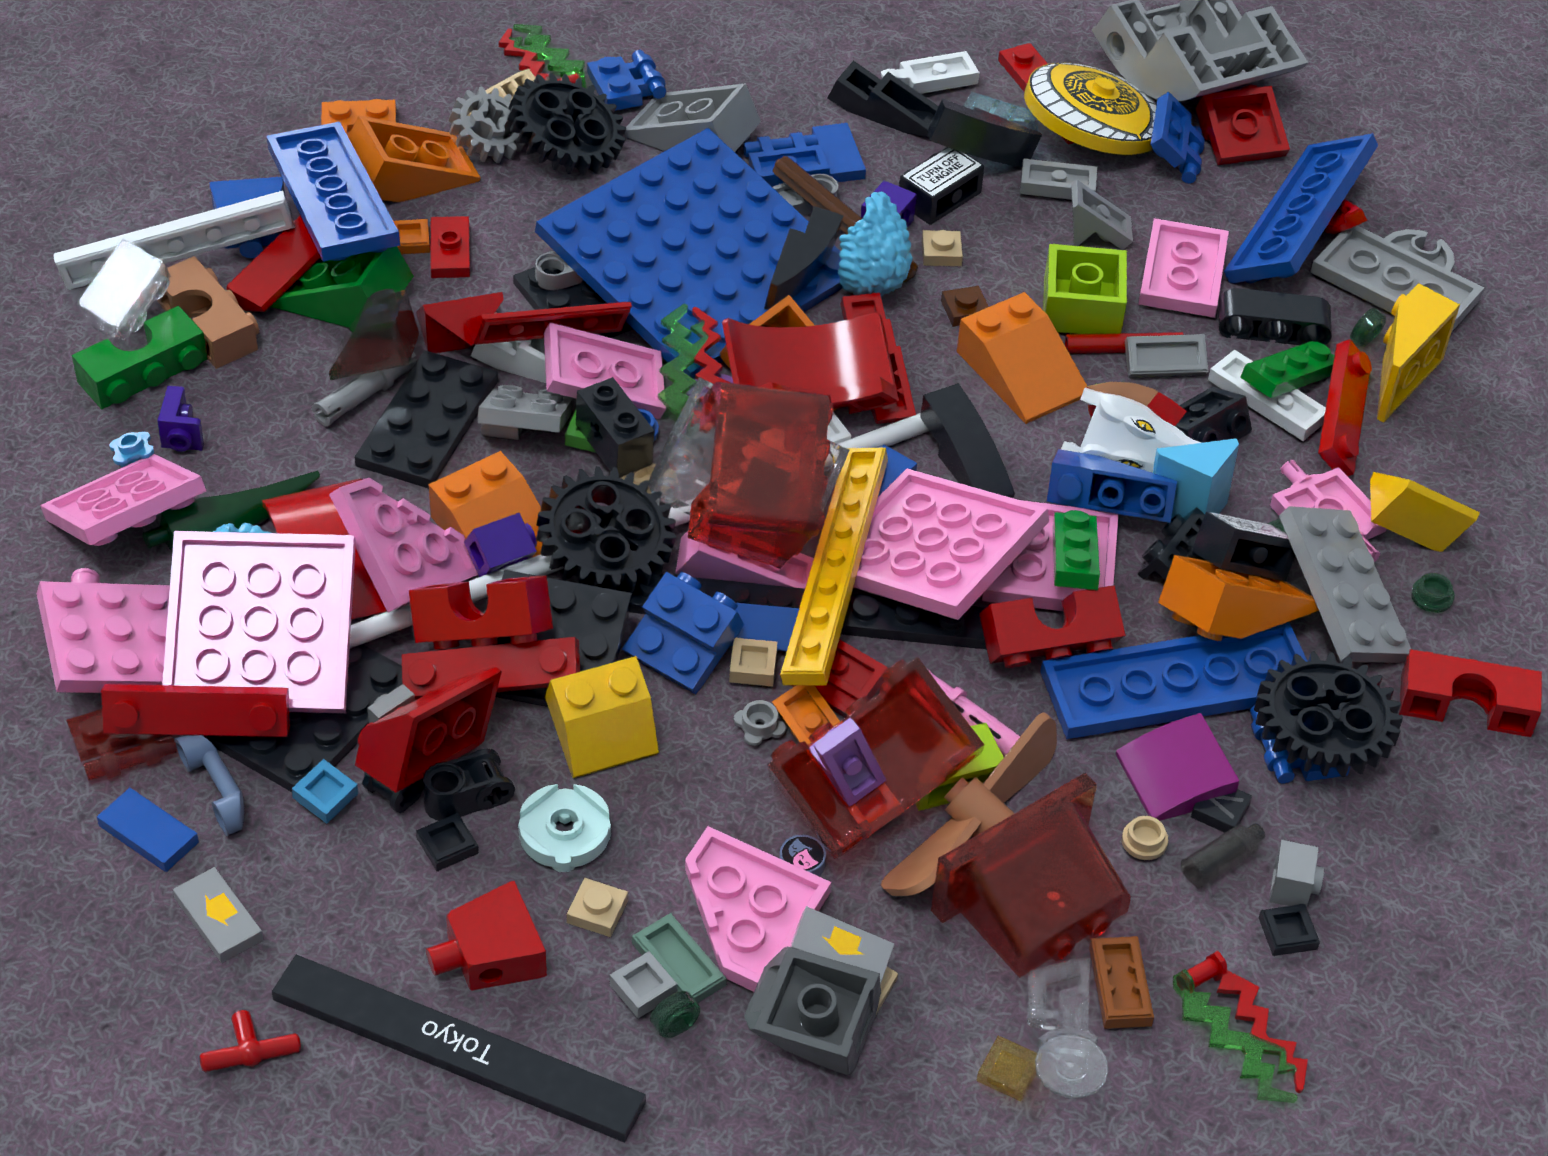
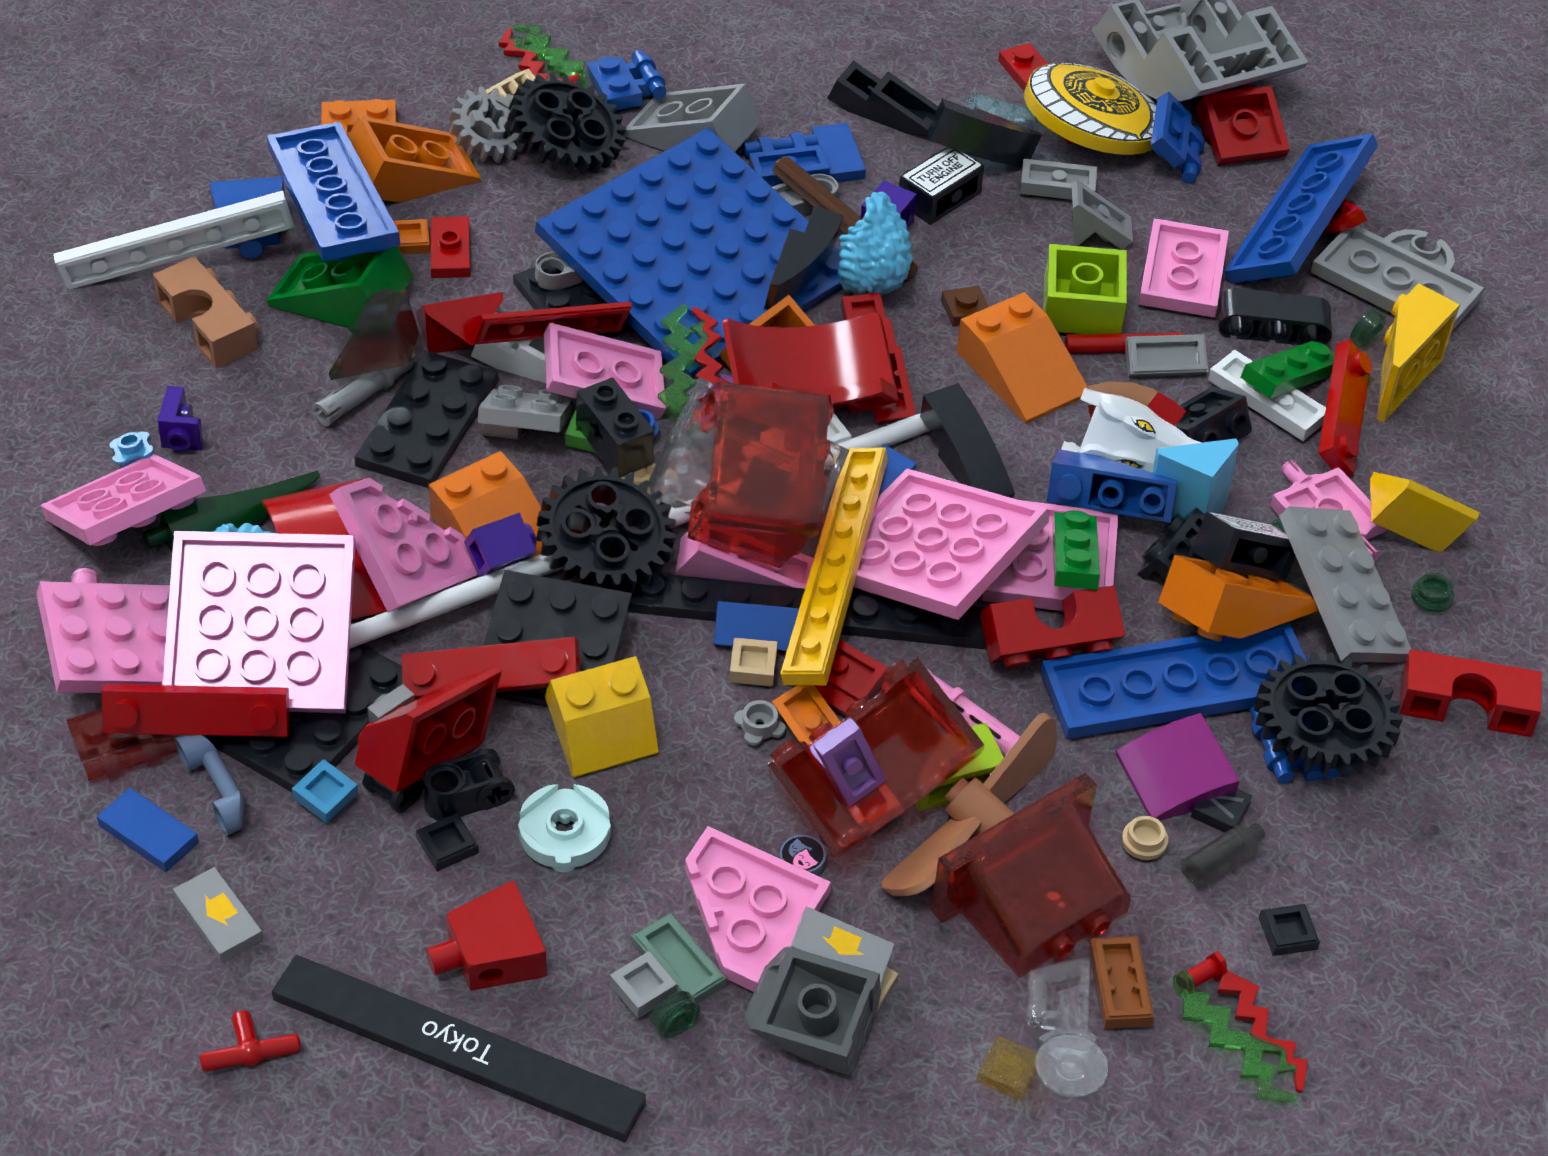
green arch [72,306,208,410] -> none
clear slope [77,238,171,341] -> none
red slope [226,215,321,312] -> none
red arch [409,575,553,649] -> none
tan plate [567,878,628,937] -> none
blue plate [622,572,744,695] -> none
white plate [881,51,980,94] -> none
tan plate [922,230,963,266] -> none
light grey plate [1269,840,1324,907] -> none

